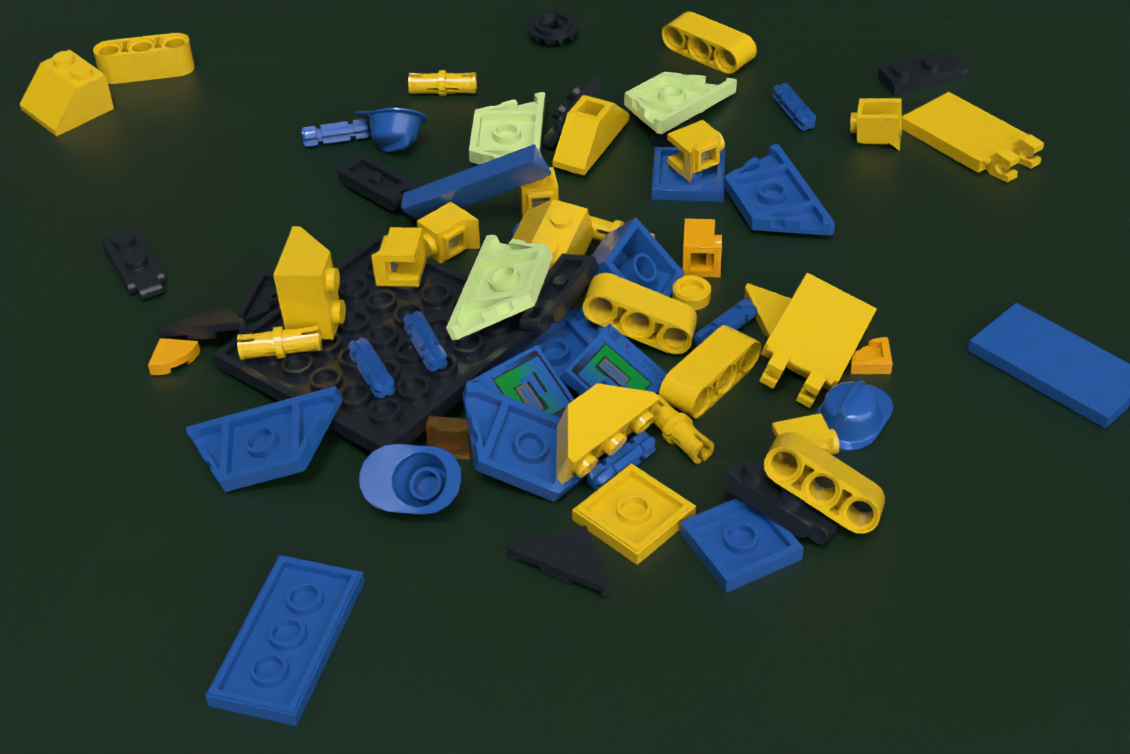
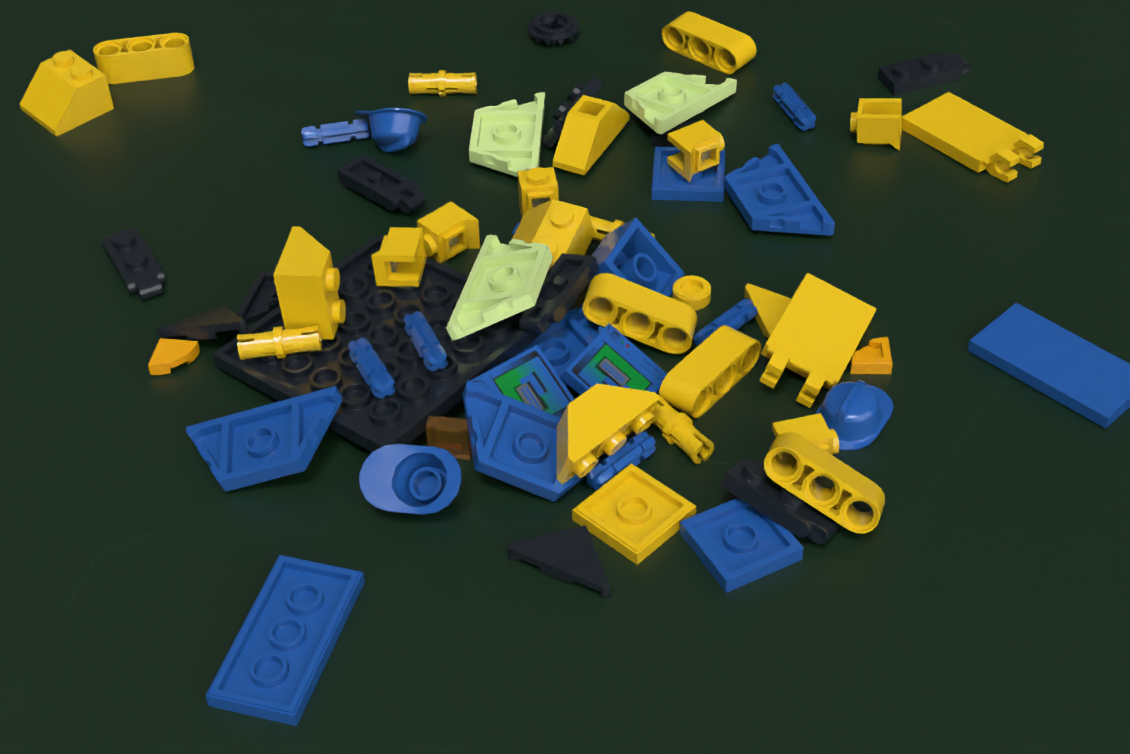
blue slope [401,144,551,220] -> none
light orange brick [683,219,722,278] -> none

